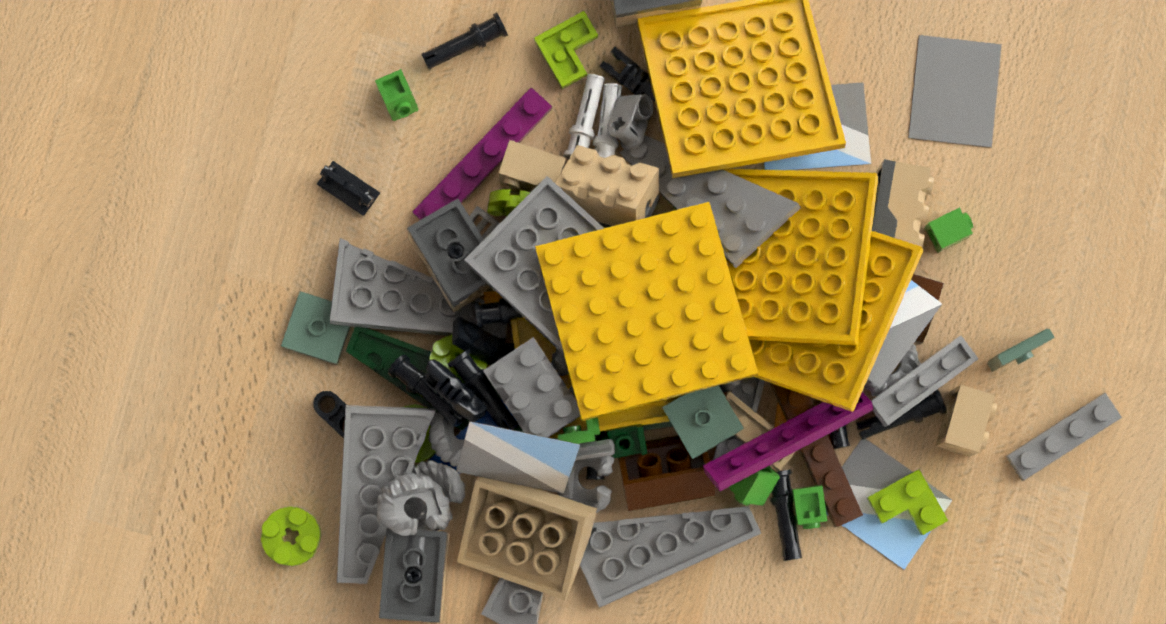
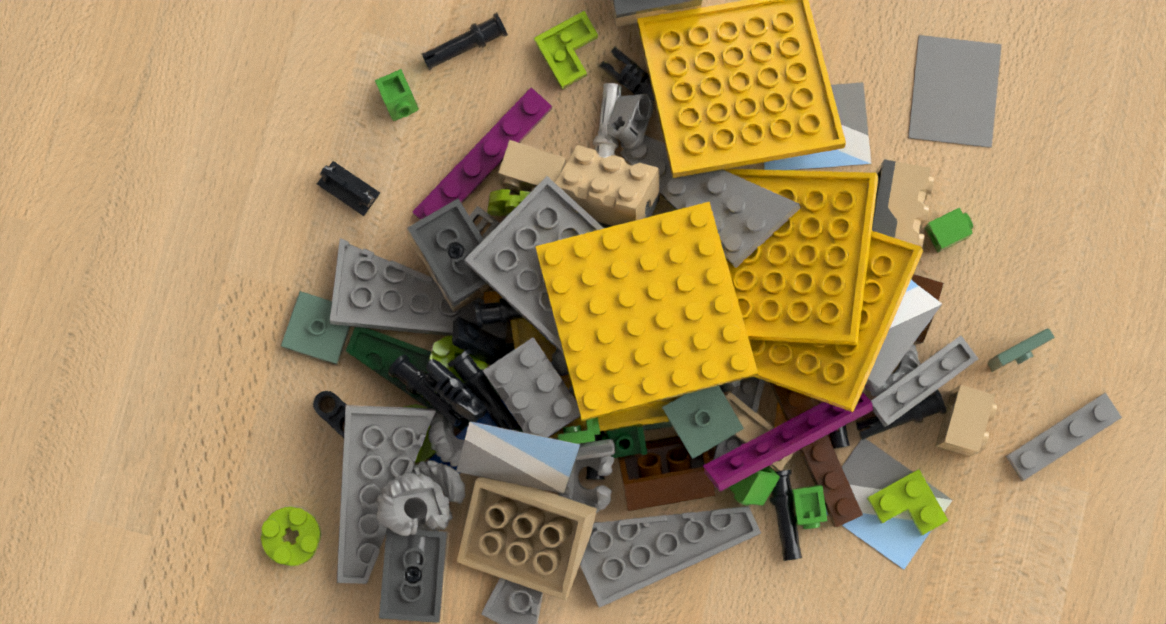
white pin [563,74,605,160] -> none

